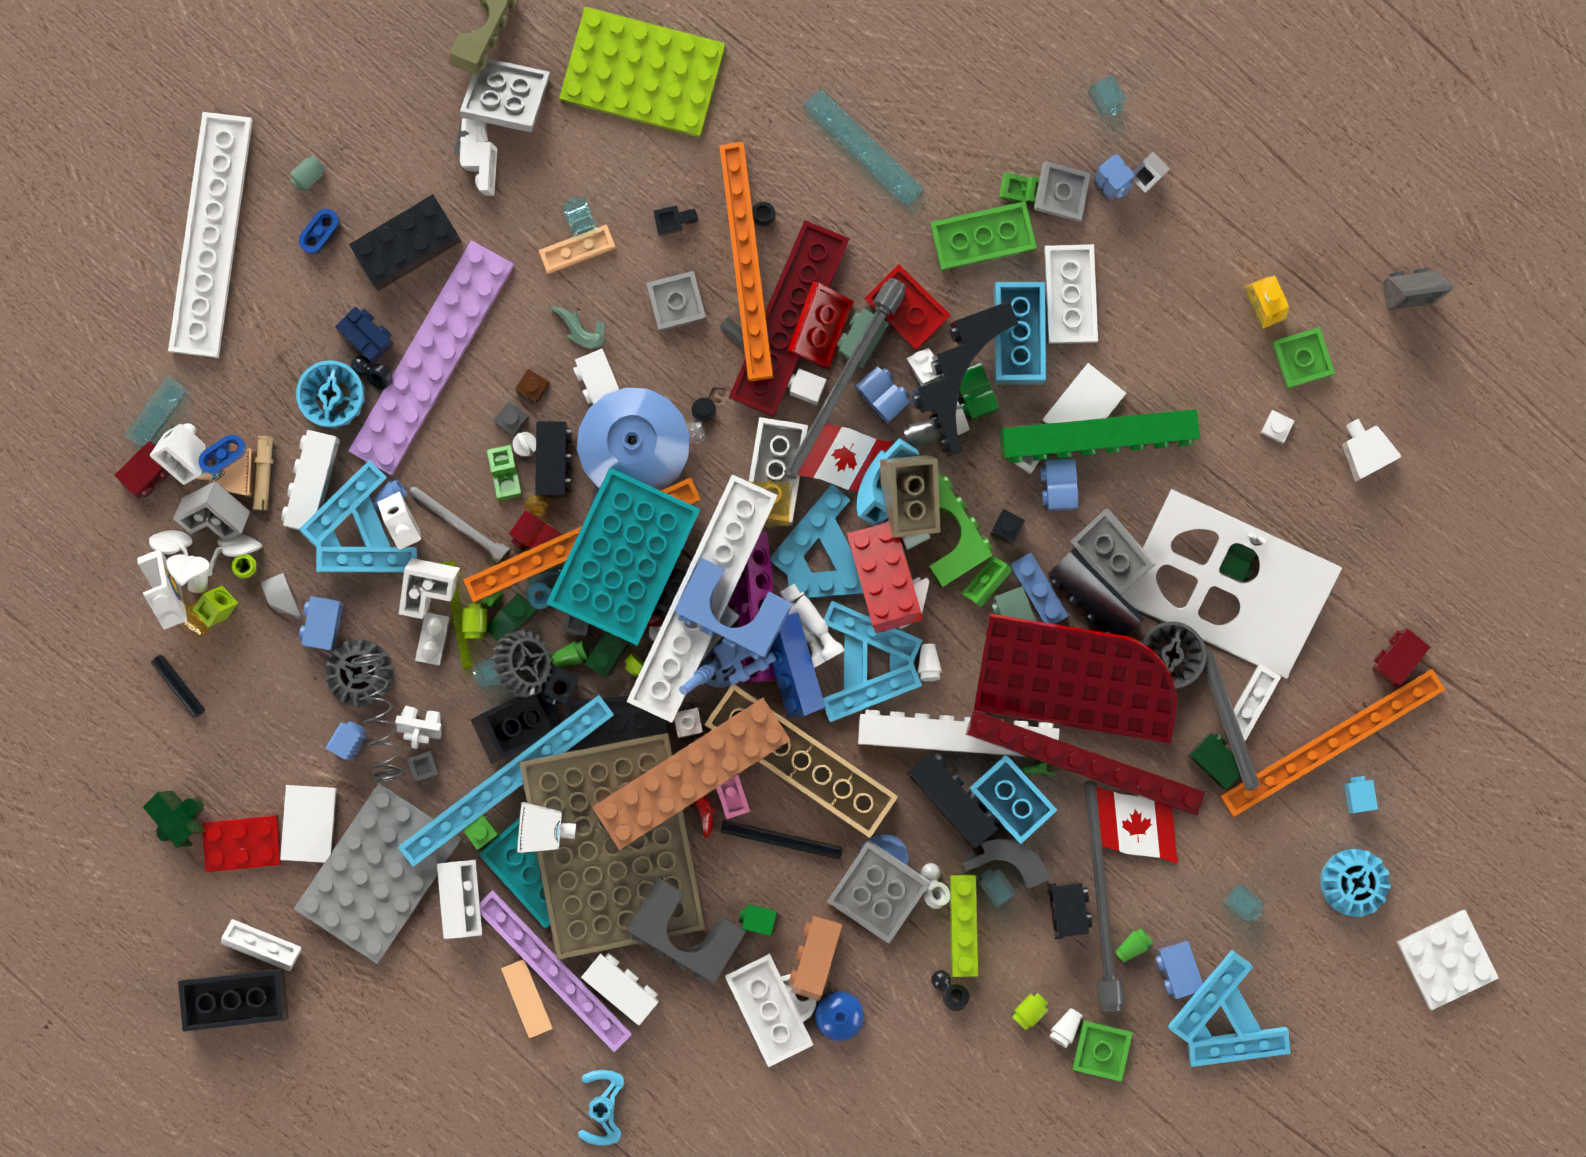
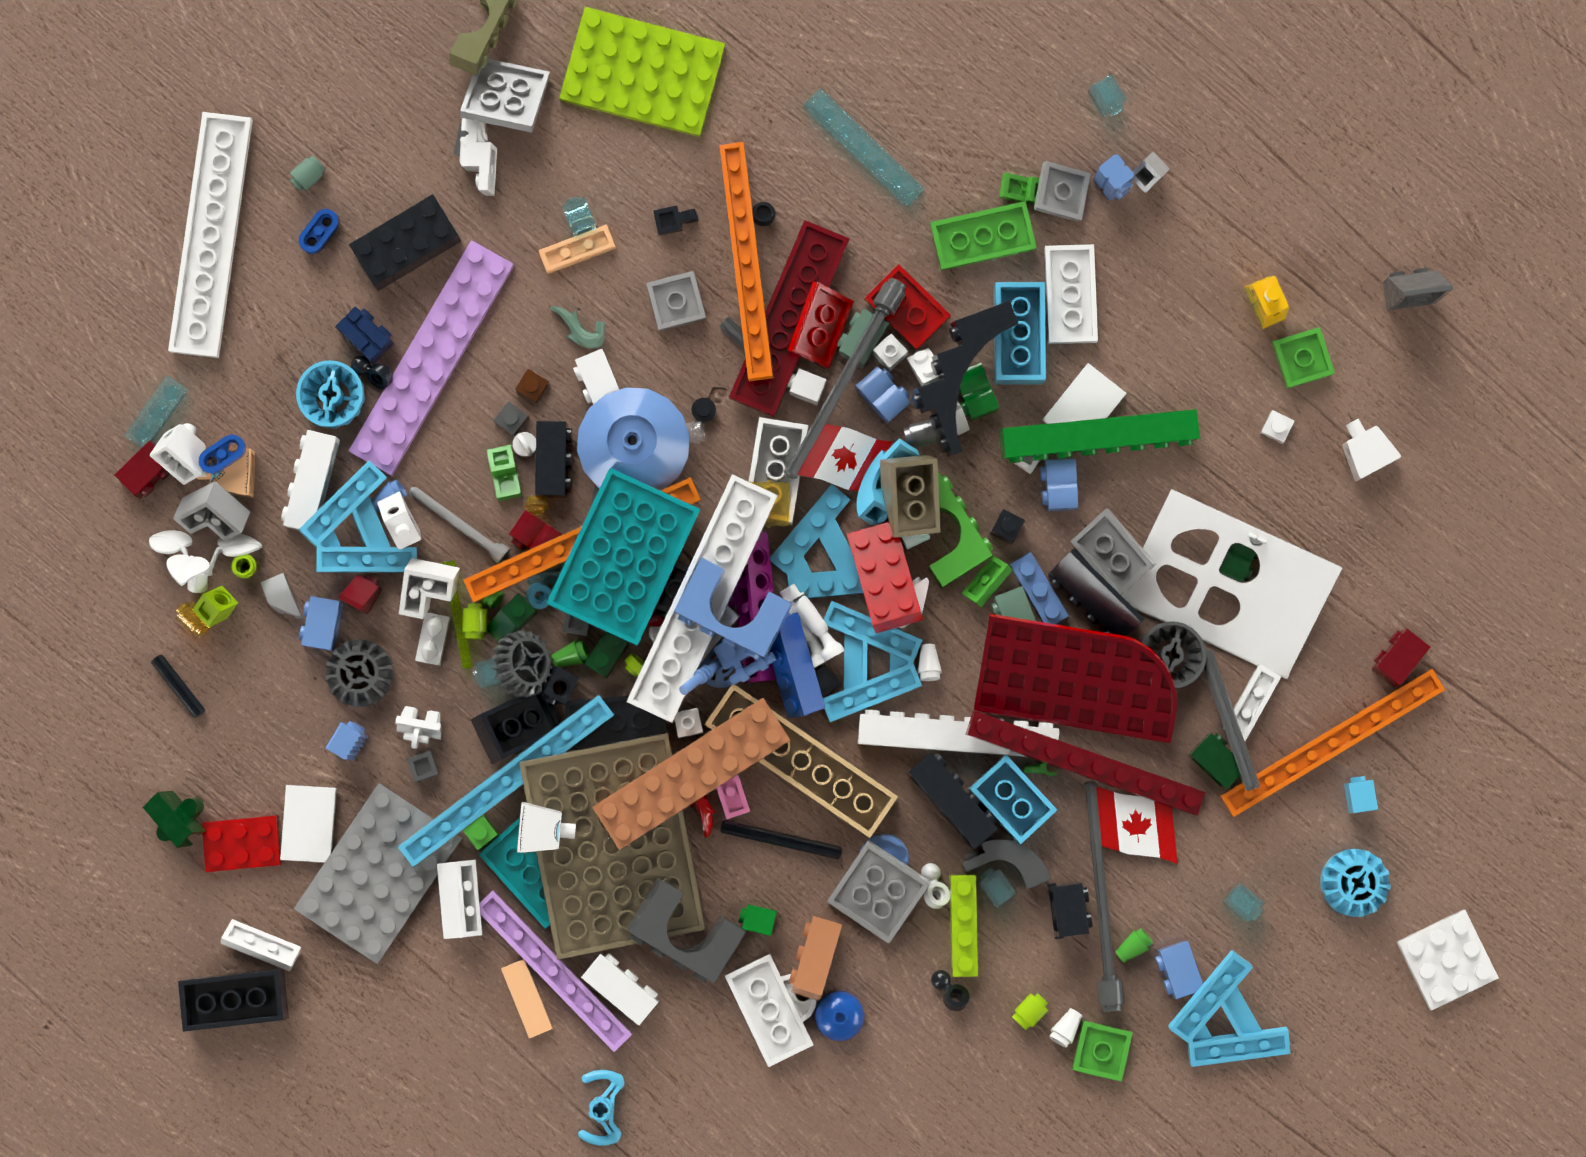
white panel [137,549,187,630] -> none
tan pin [252,436,274,511] -> none
dark grey piece [351,654,405,782] -> none
none -> dark red slope [339,574,382,614]
none -> black plate [815,664,841,698]
none -> white brick [872,334,908,372]

